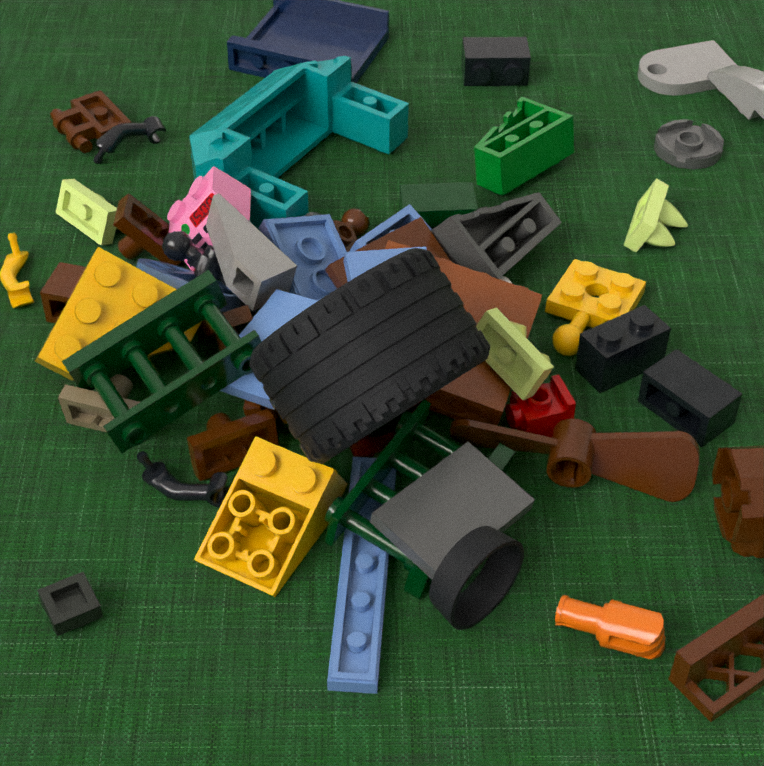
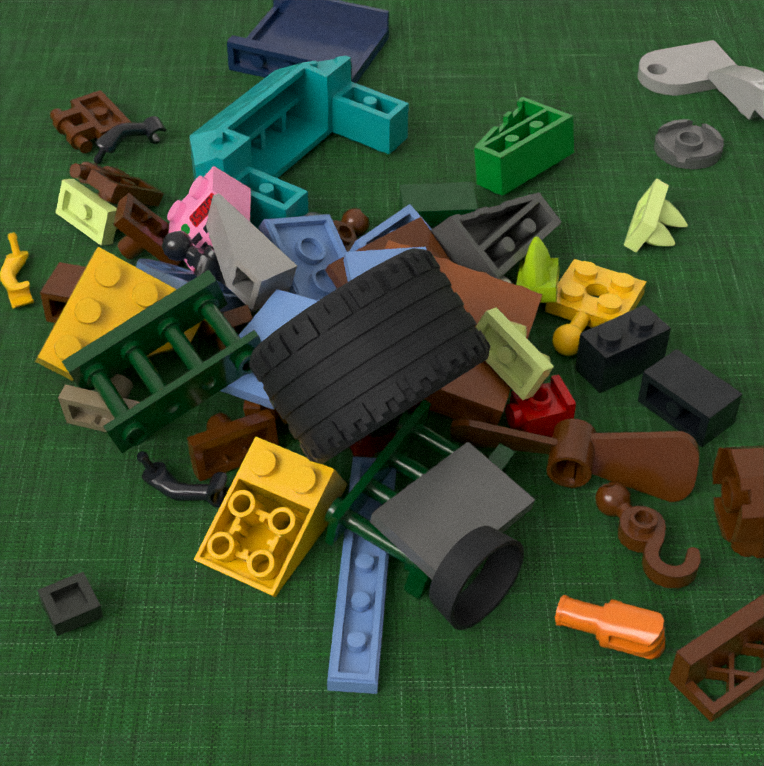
black brick [461,37,531,86] -> none
none -> reddish brown plate [70,162,164,206]
none -> lime tile [516,236,560,303]
none -> reddish brown piece [595,482,701,589]

